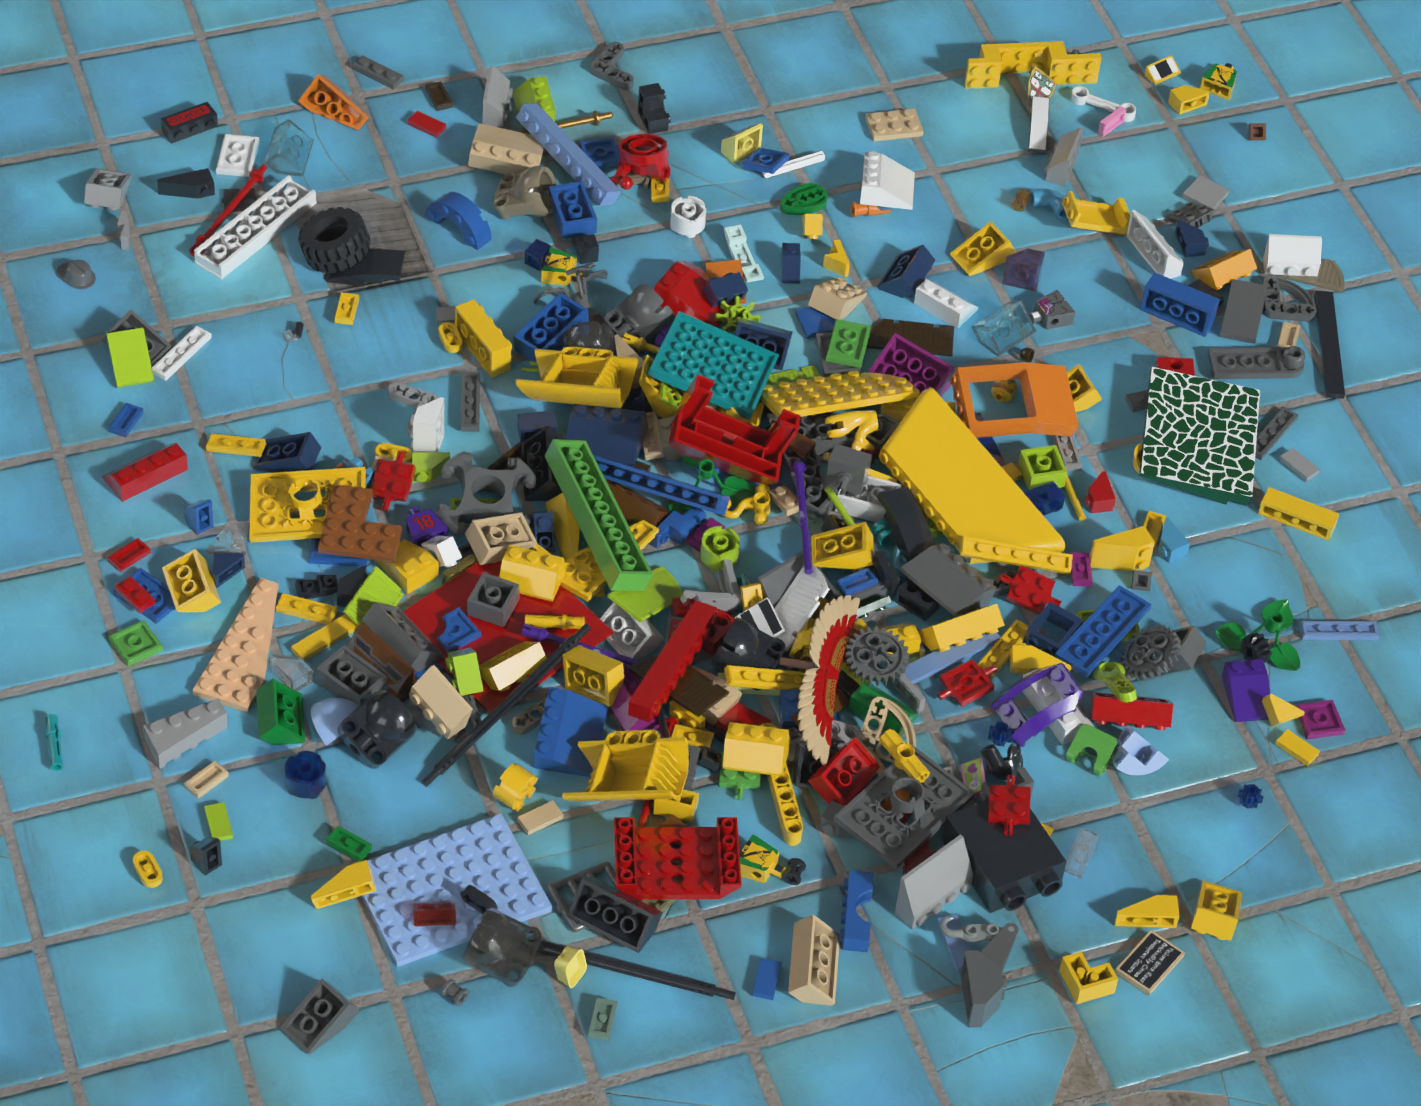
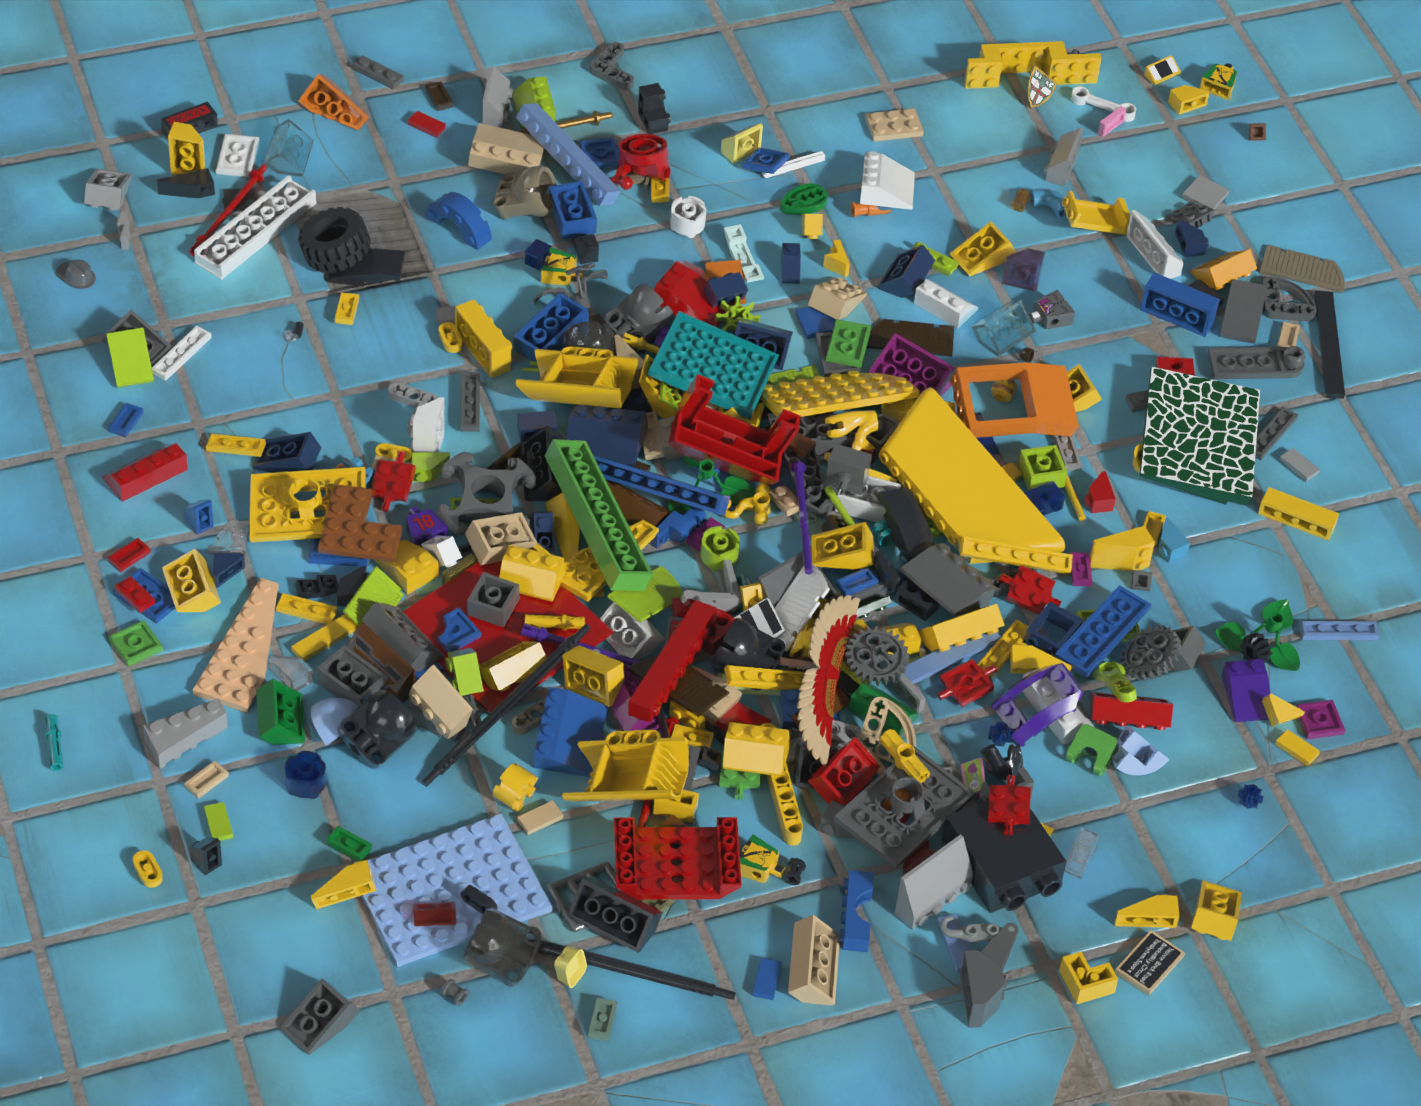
white slope [1028,95,1049,154] -> none
white slope [1263,234,1322,276] -> none
none -> yellow slope [168,122,205,175]
none -> lime hinge [911,242,959,277]

